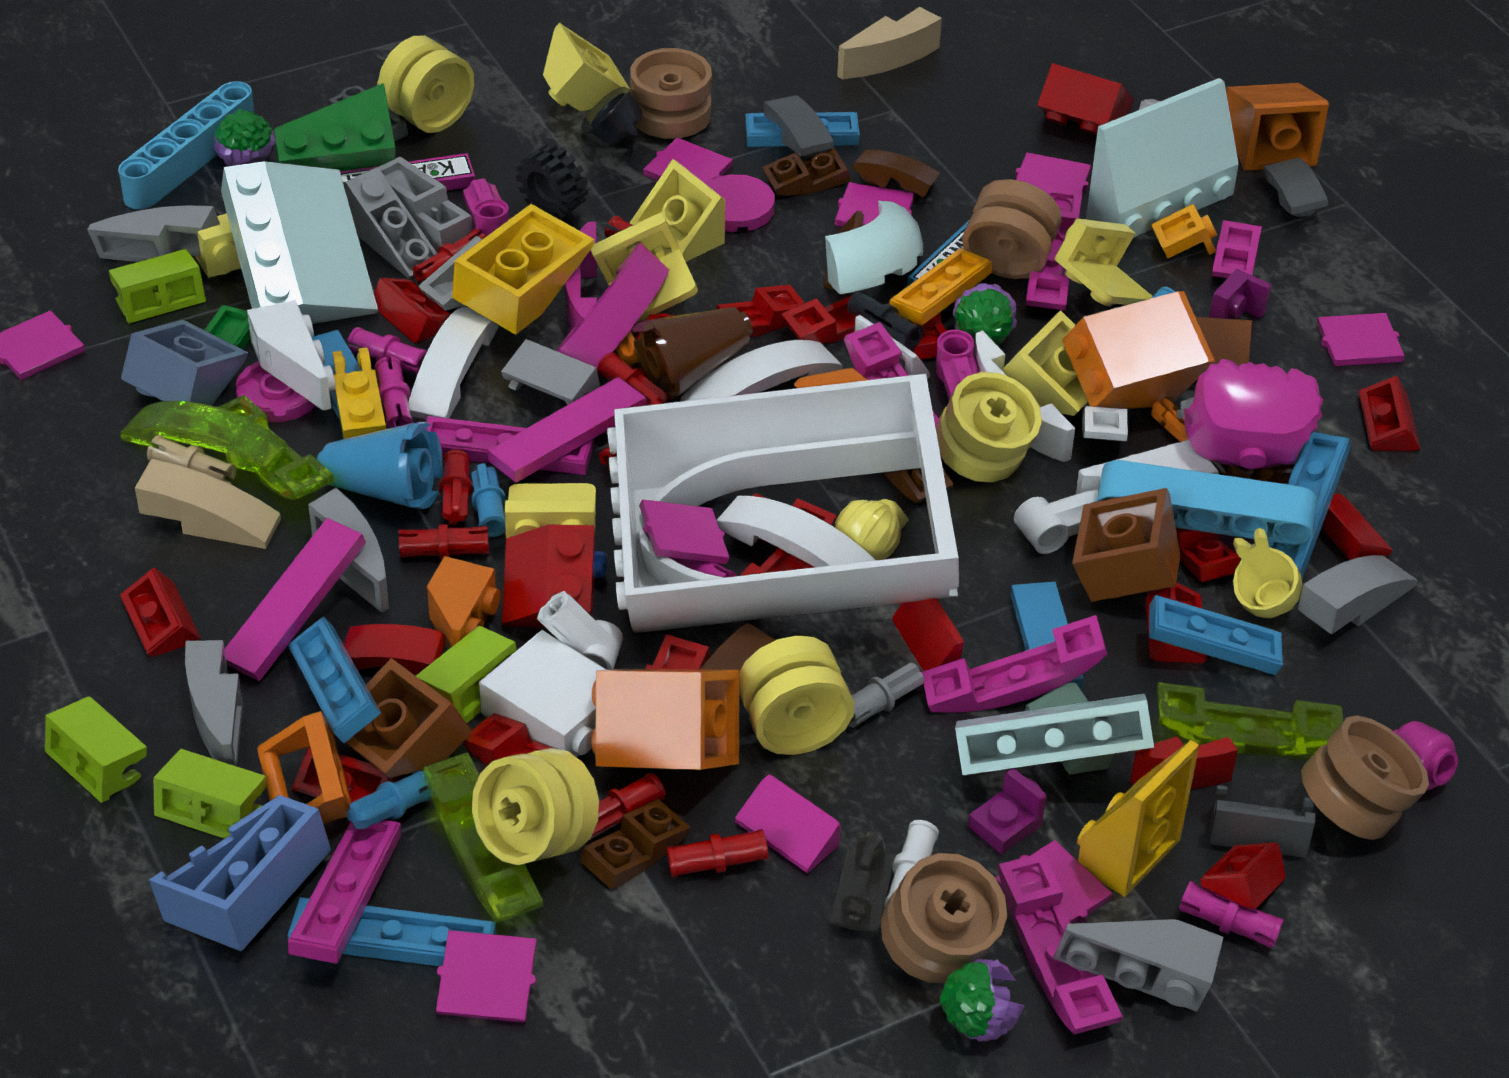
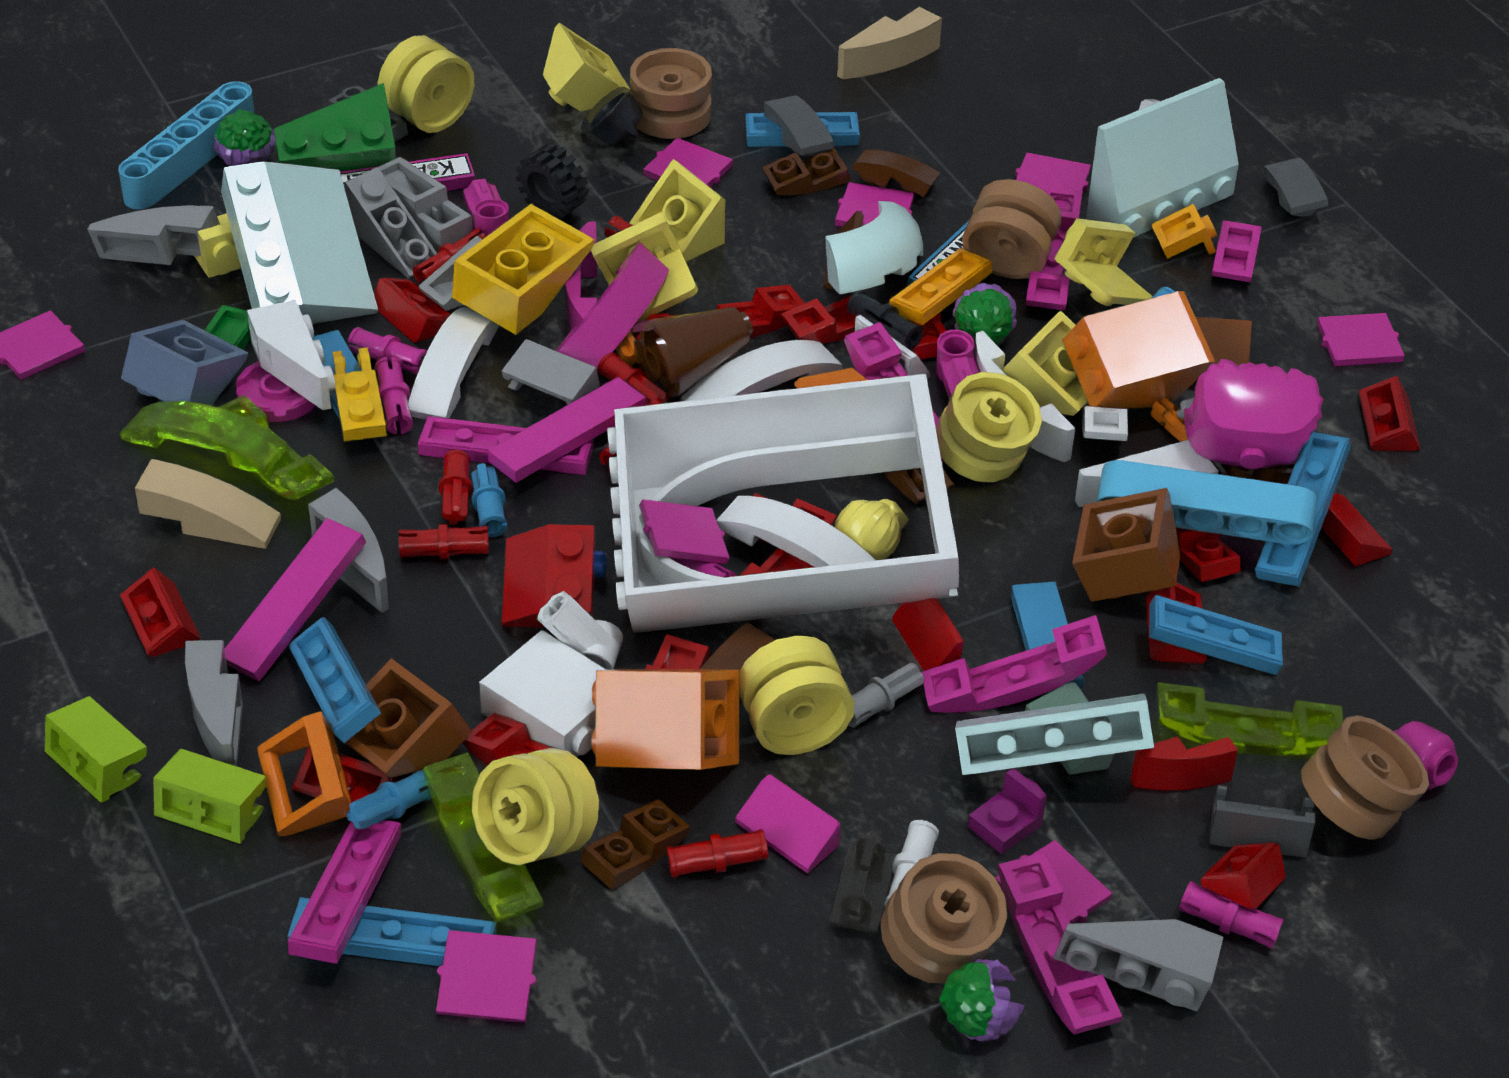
lime hinge [108,249,206,324] -> none
tan pin [147,435,236,484] -> none
medium blue wedge [149,795,331,951] -> none
dark azure cone [317,422,443,509] -> none
red slope [344,624,446,675] -> none
lime hinge [416,625,517,723] -> none
orange slope [427,556,501,650] -> none
light yellow bracket [505,483,596,538] -> none
red axle [590,772,666,839] -> none
dark pink tile [705,174,775,232] -> none
white piece [1014,489,1098,554] -> none
red slope [1037,63,1134,136] -> none
yellow slope [1077,740,1199,897] -> none
magenta bracket [1209,269,1272,319] -> none
orange slope [1226,83,1329,171] -> none
light yellow piece [1233,528,1303,618] -> none
light grey slope [1297,555,1417,634] -> none

